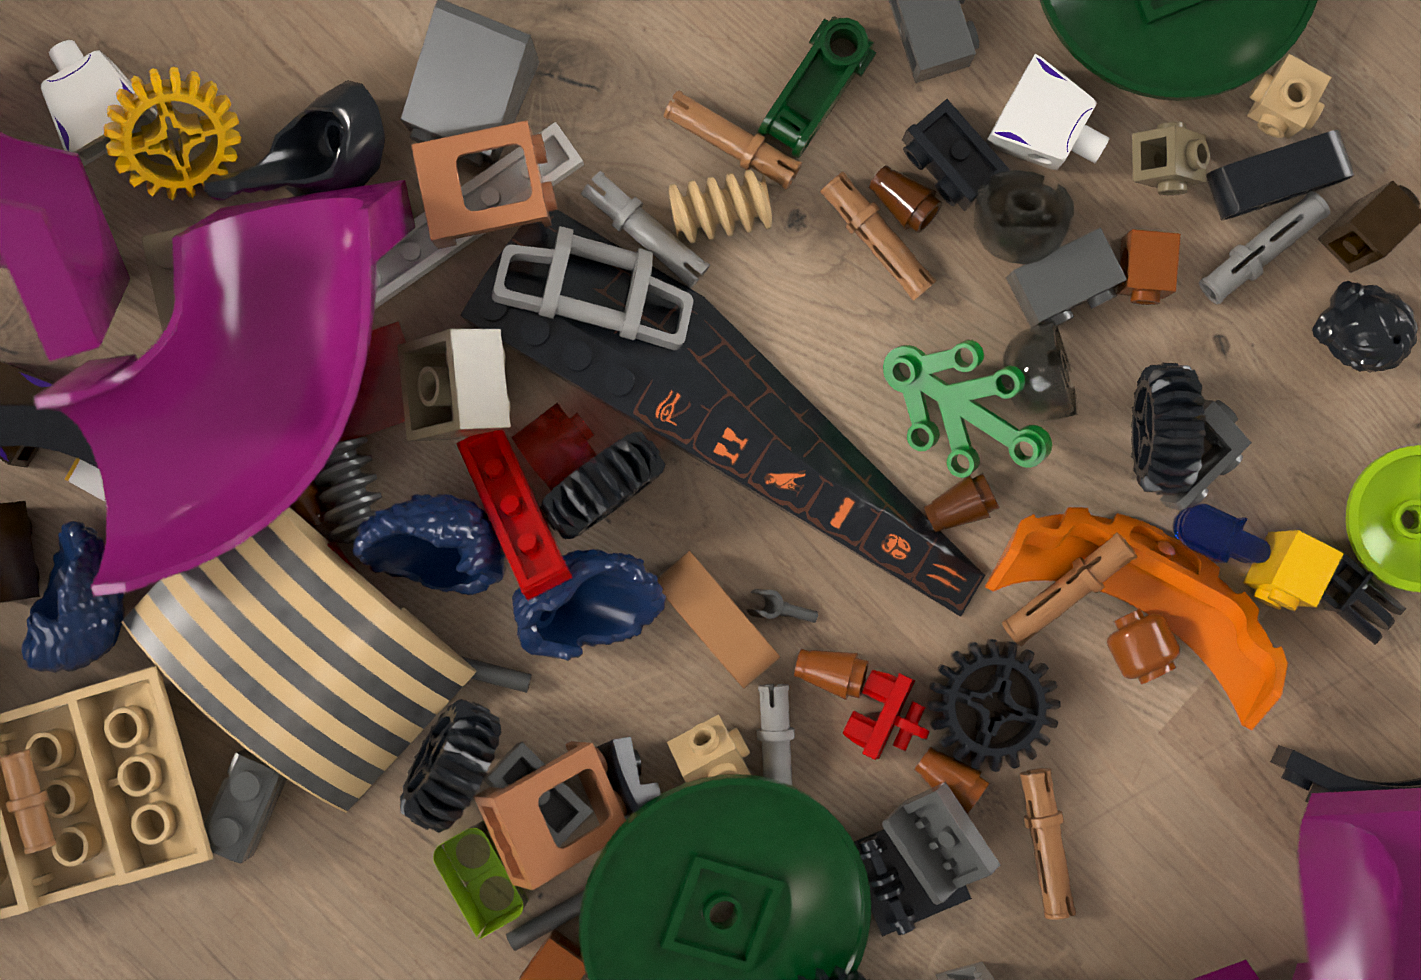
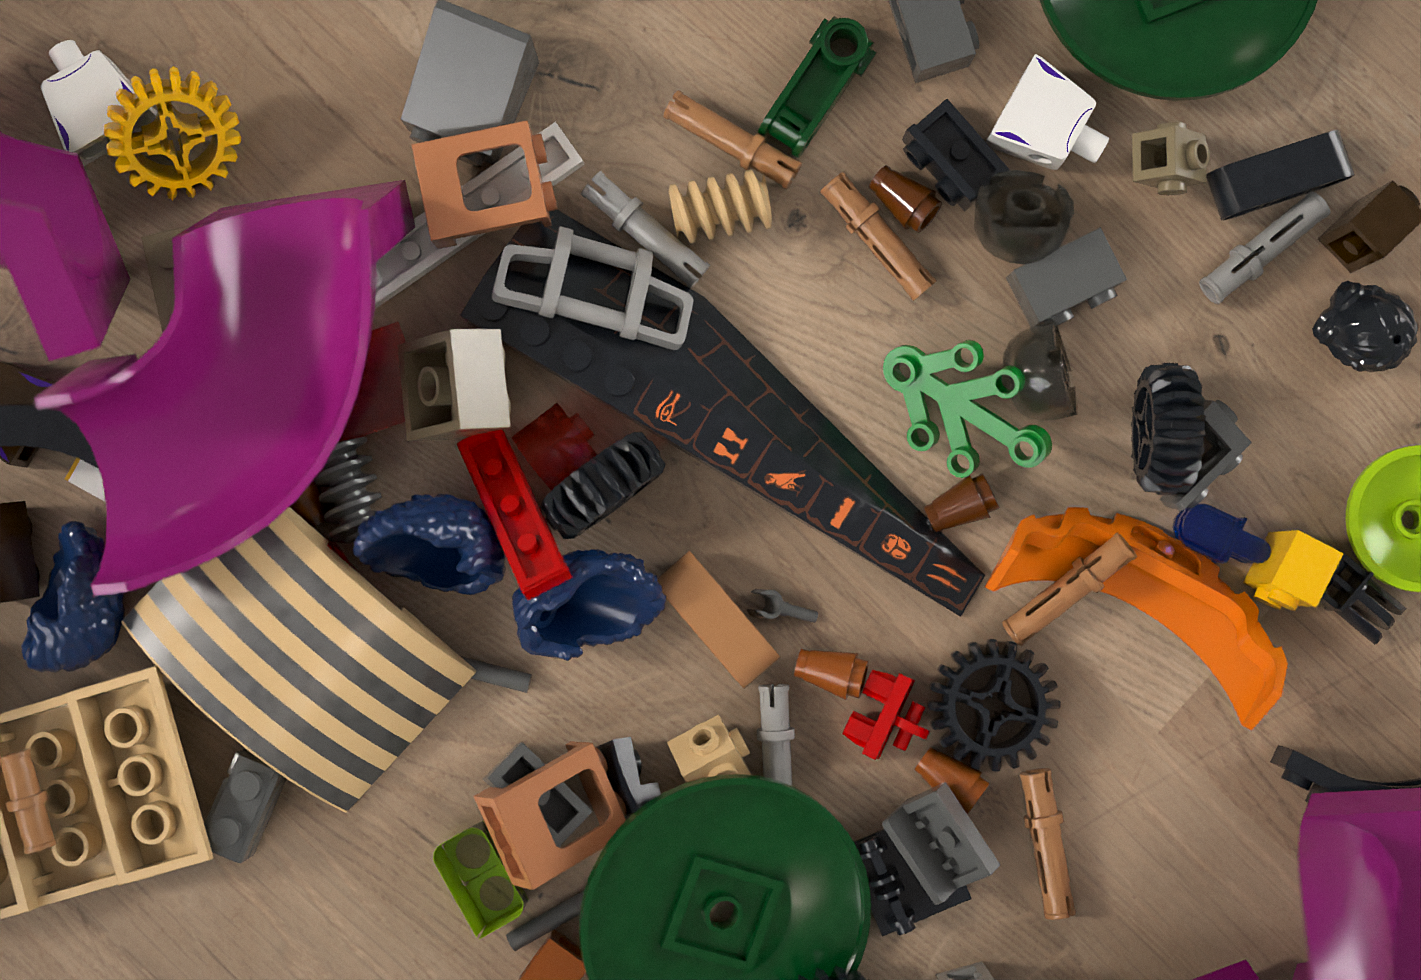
black hat [203,80,386,201] -> none
black gear [400,699,501,833] -> none
dark orange head [1107,608,1180,685] -> none
dark orange brick [1117,229,1181,305] -> none
tan brick [1247,54,1332,139] -> none

